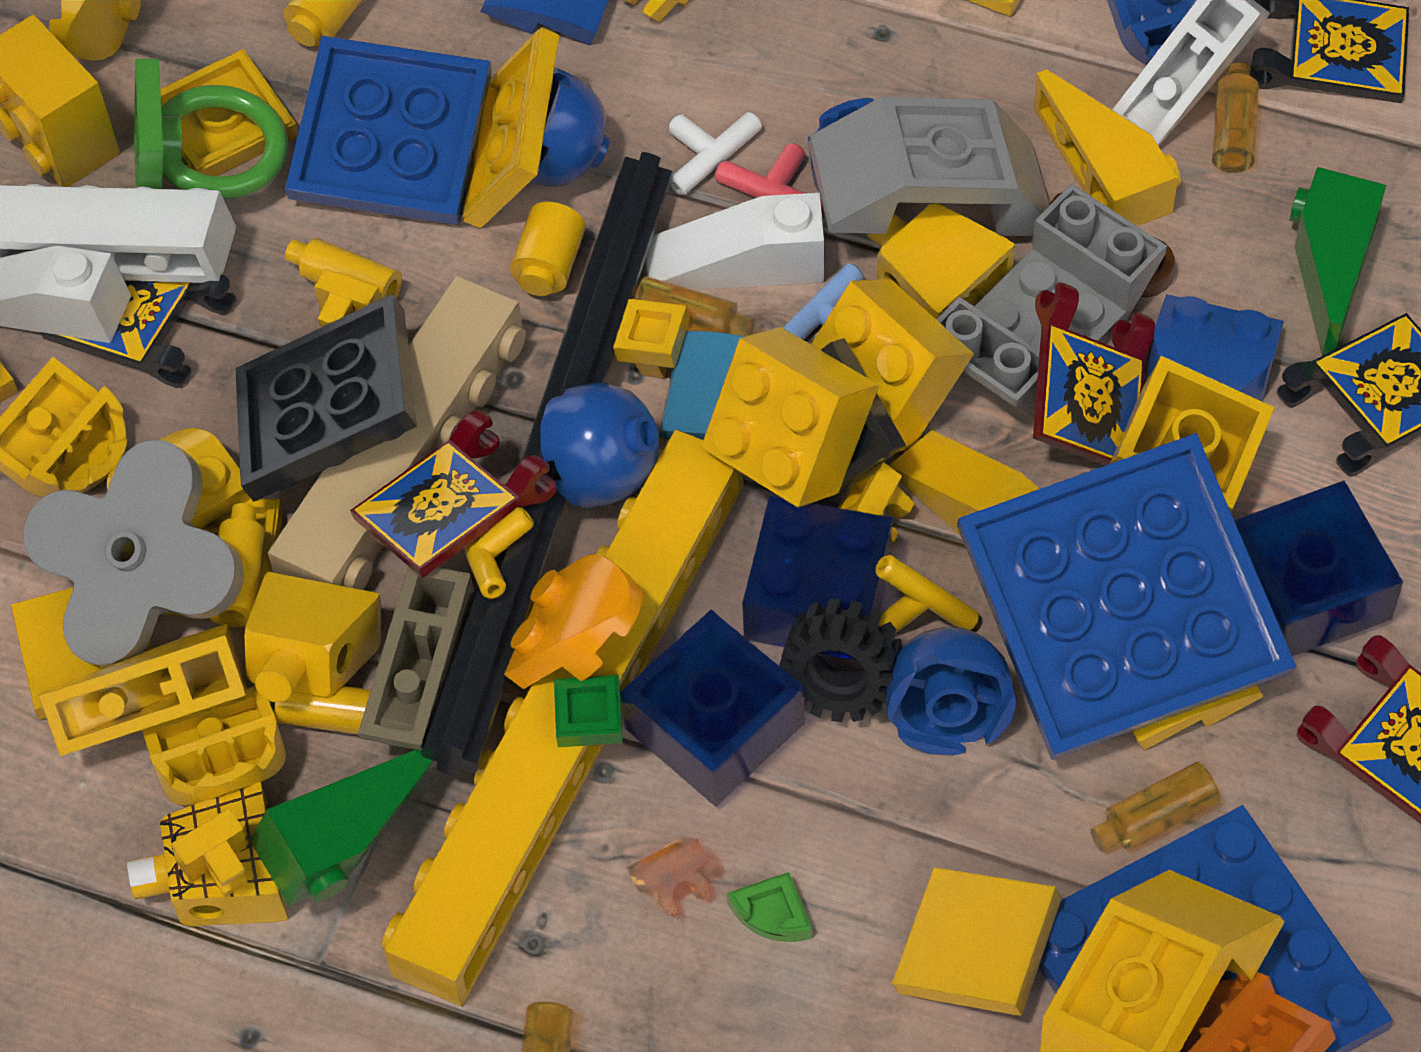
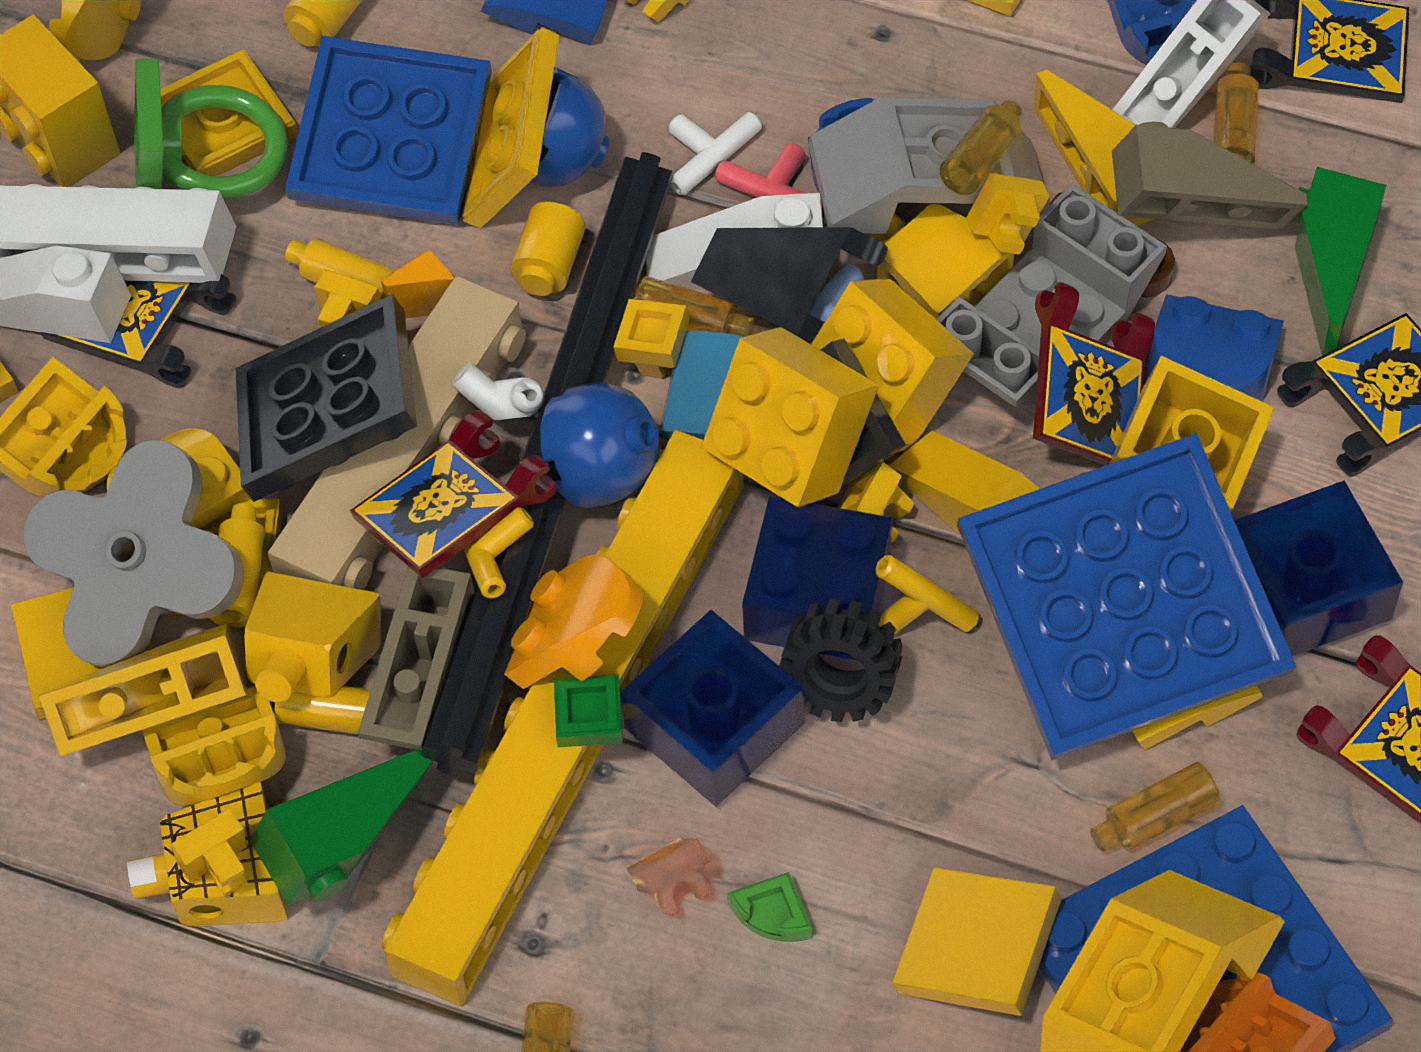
blue cylinder [886,627,1017,756] -> none
none -> light orange slope [381,249,454,318]
none -> white arm [451,362,545,420]
none -> black flag [691,227,888,343]
none -> clear yellow cylinder [940,100,1022,195]
none -> yellow tile [966,173,1050,254]
none -> dark tan slope [1112,121,1308,230]

